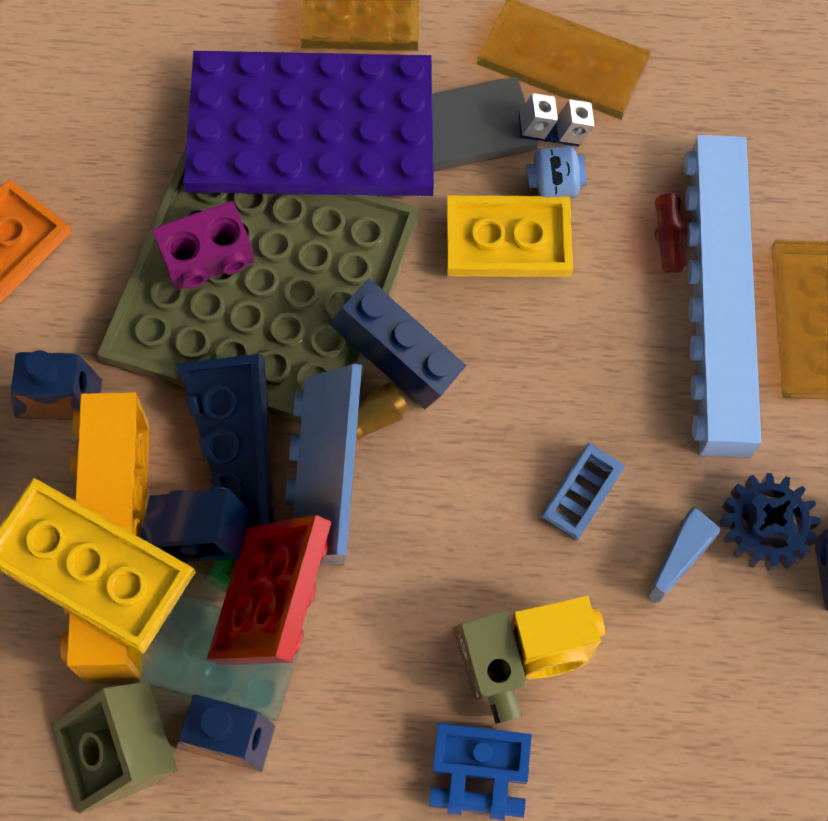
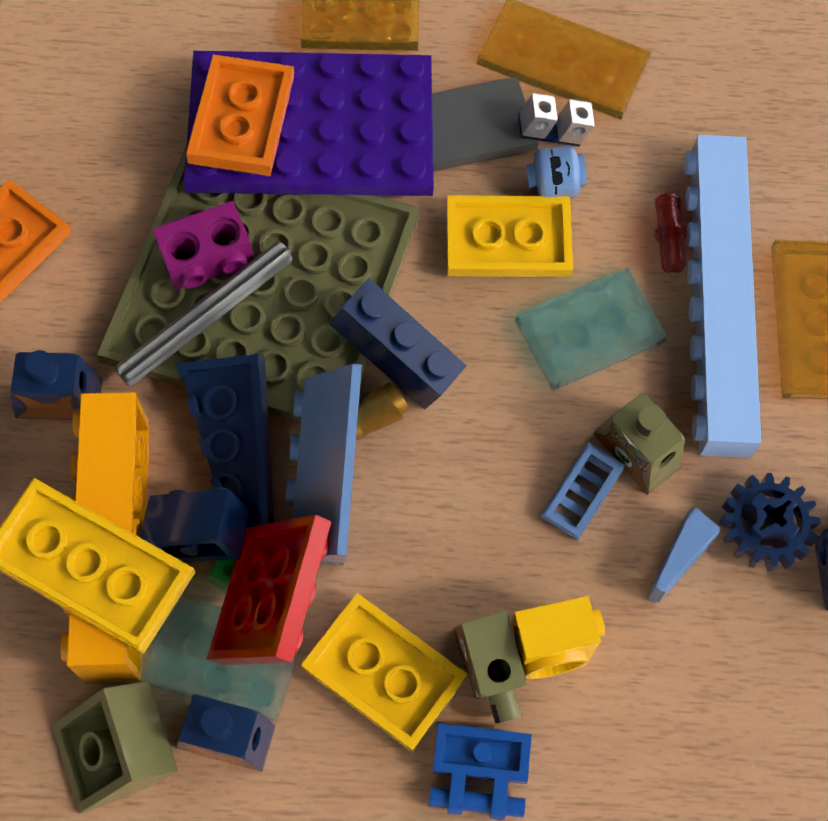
none -> dark grey axle [115,242,292,386]
none -> orange plate [186,54,294,176]
none -> yellow plate [301,593,468,752]
none -> clear light blue plate [515,267,667,391]
none -> olive torso [593,393,685,495]

